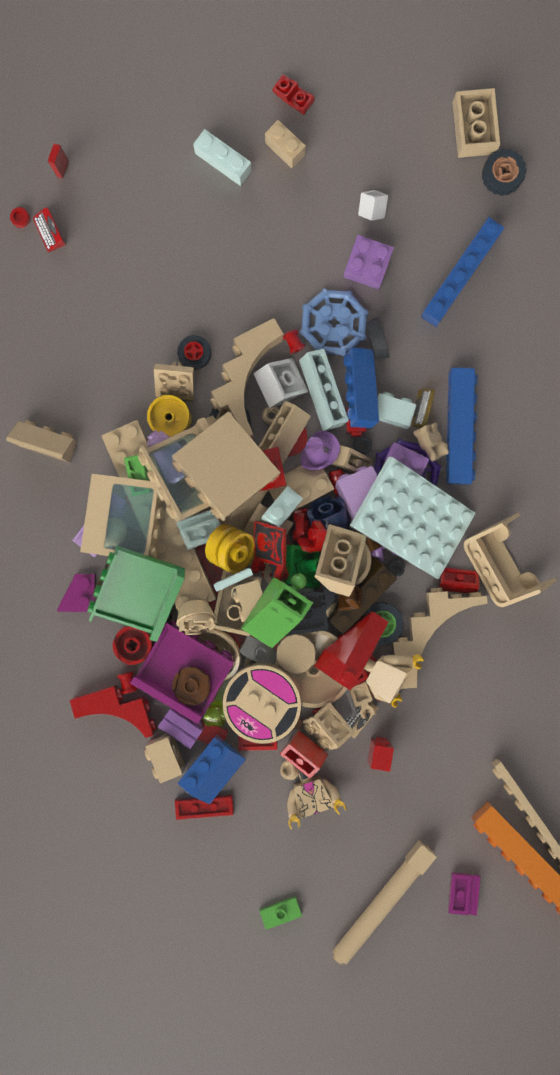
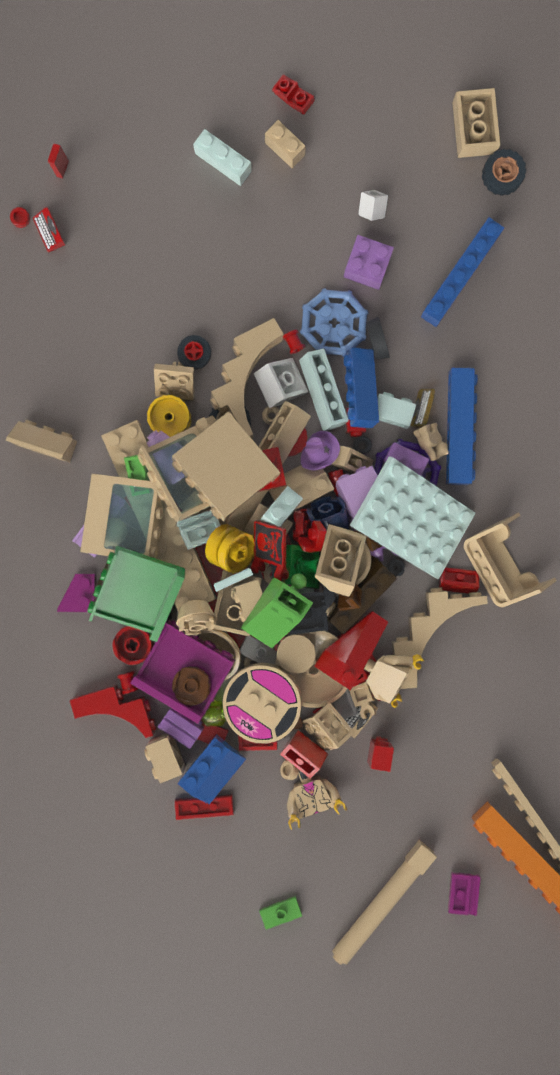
black wheel [361,602,404,645] -> none

